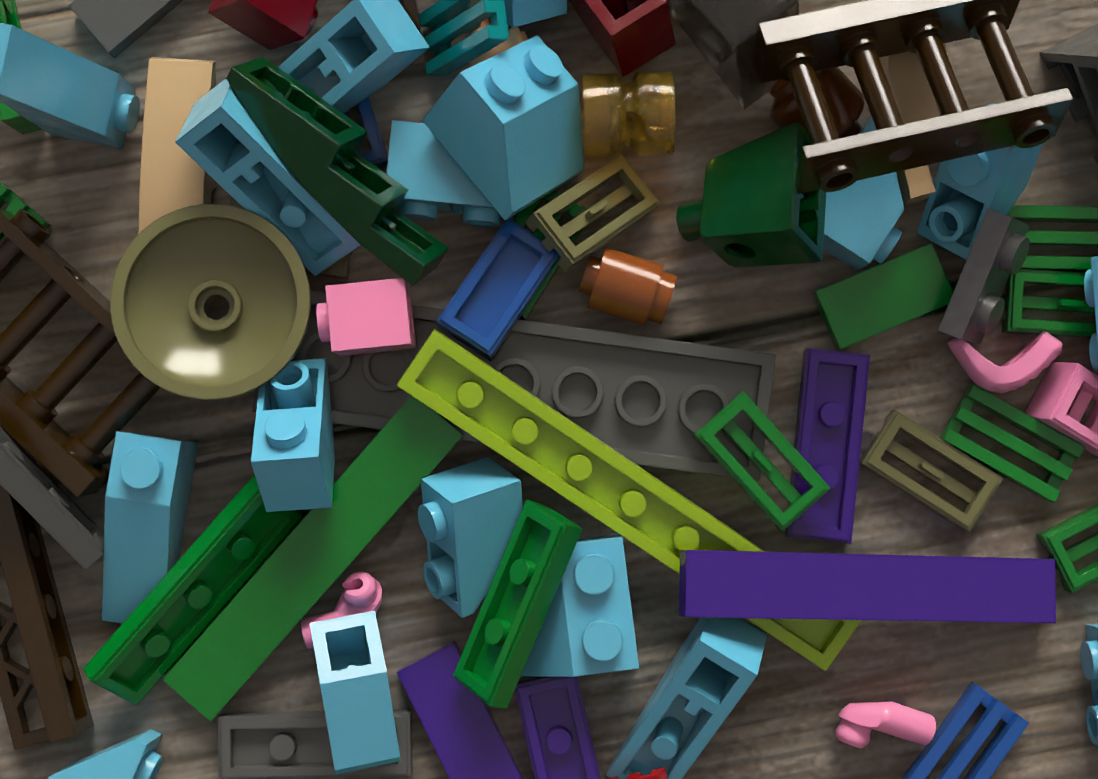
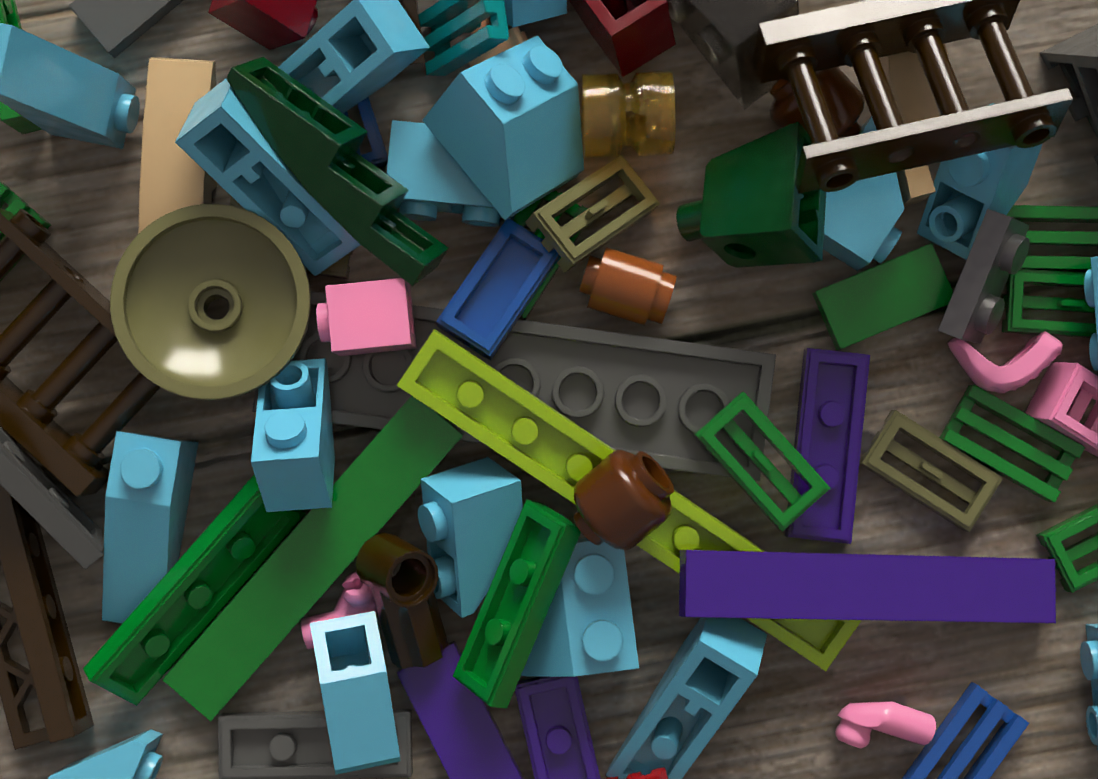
none -> dark brown piece [356,533,448,669]
none -> reddish brown head [574,450,674,550]

